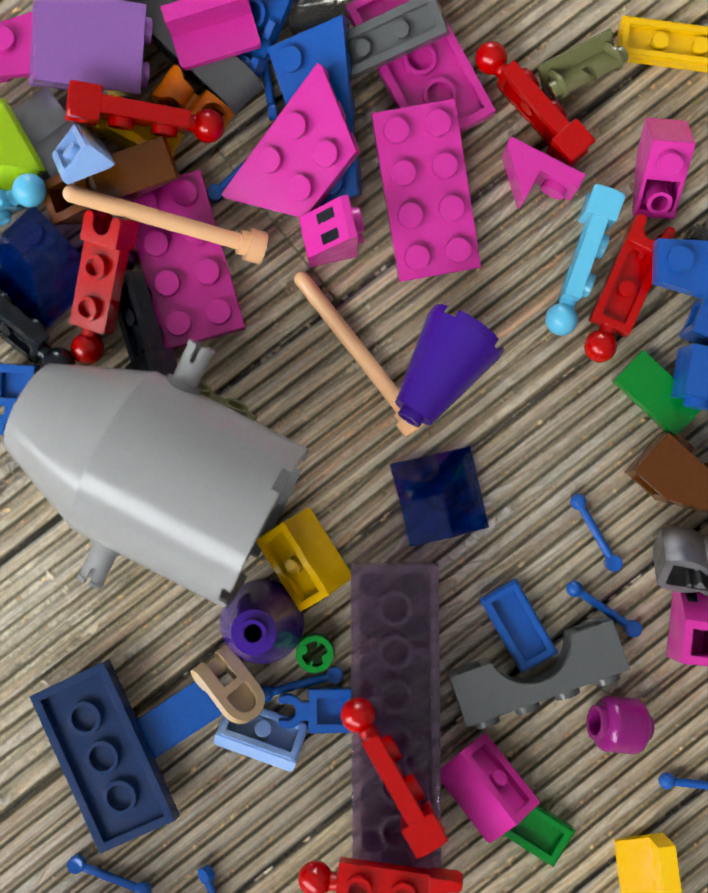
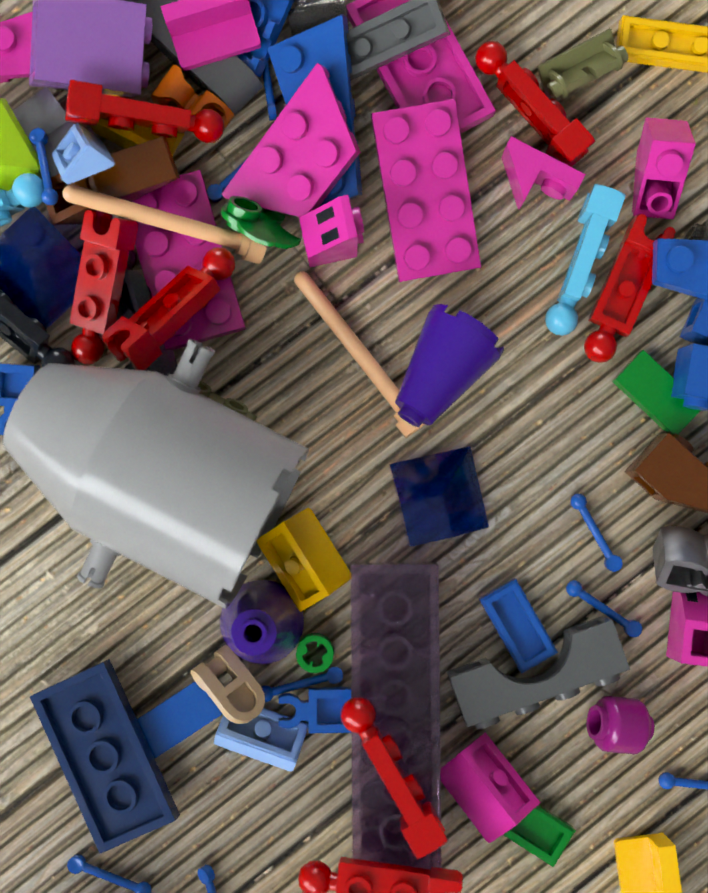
none -> blue hinge [29,128,59,206]
none -> red plate [102,247,236,371]
none -> green plate [221,196,301,249]

